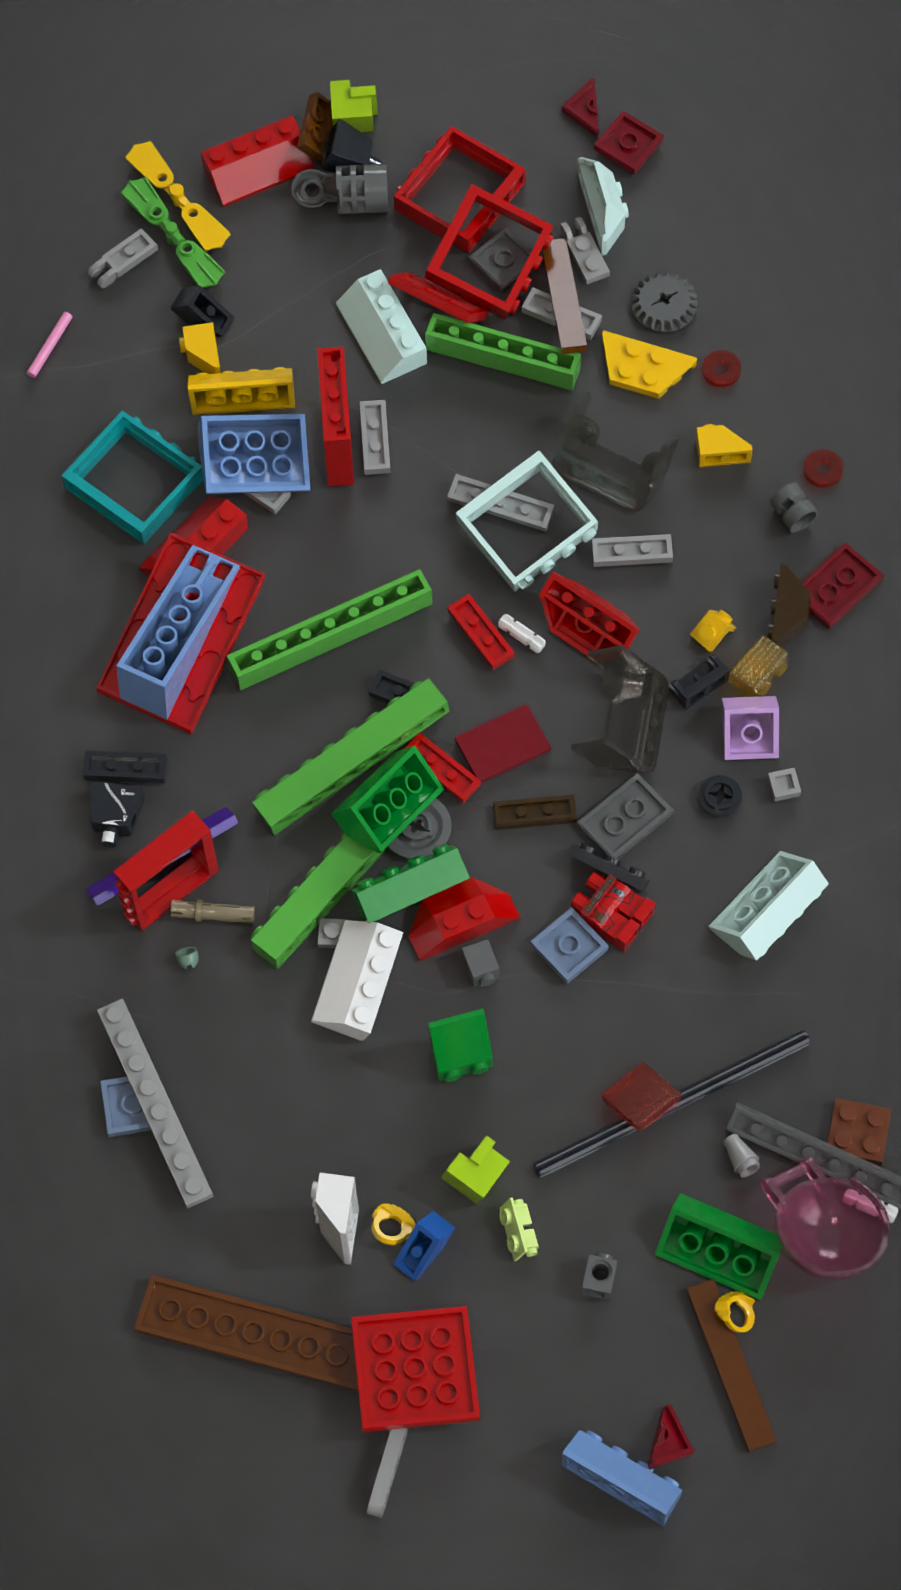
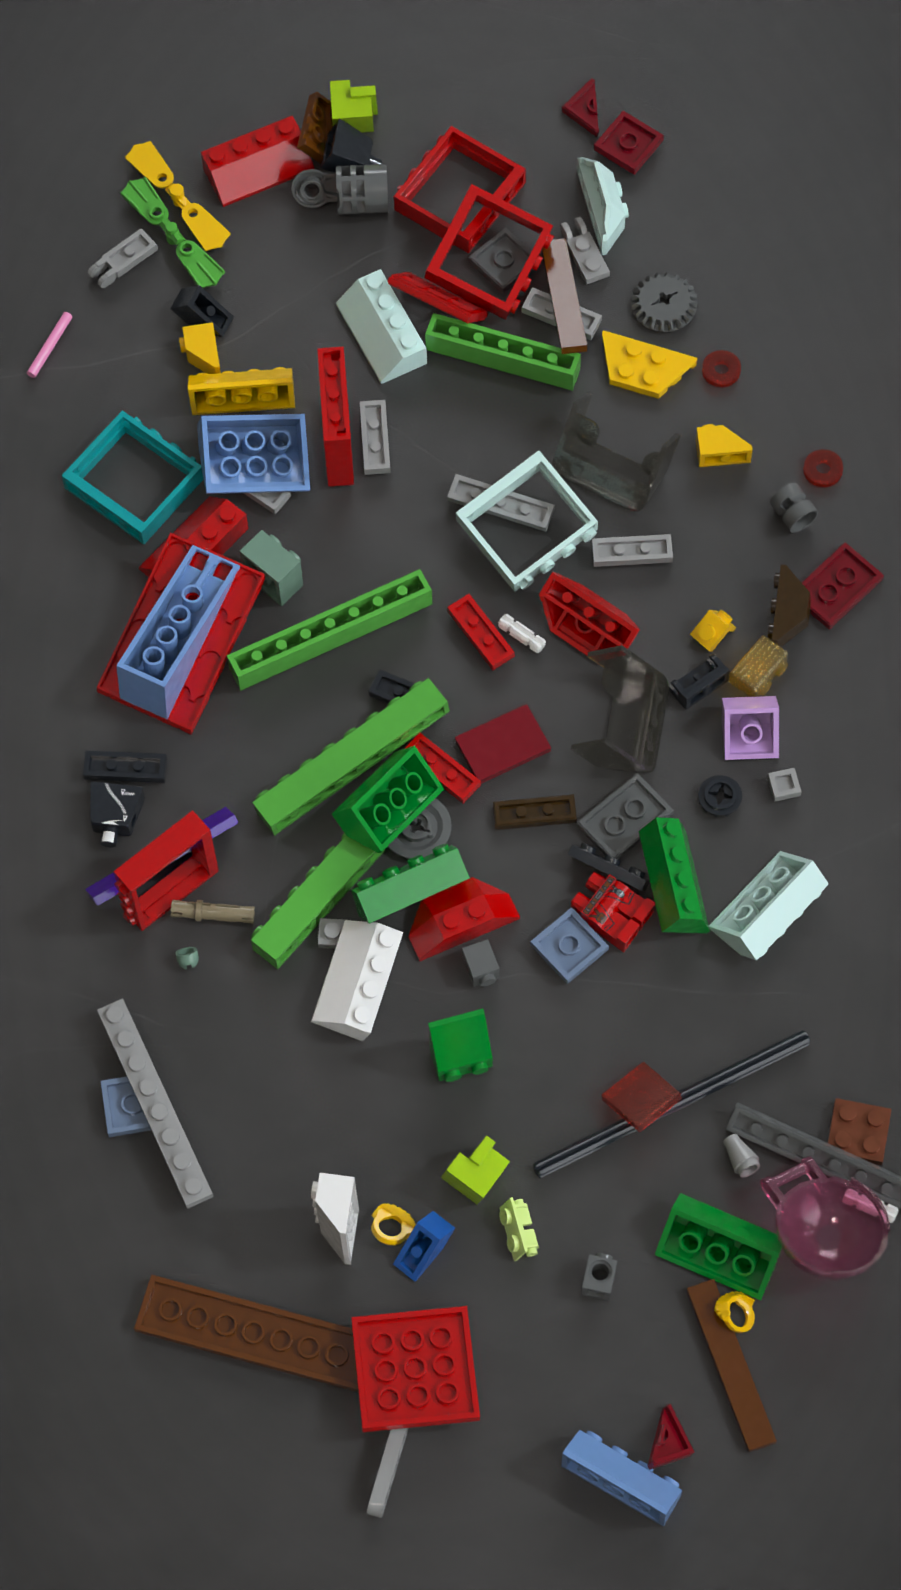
none -> sand green brick [240,530,303,606]
none -> green slope [638,817,710,933]

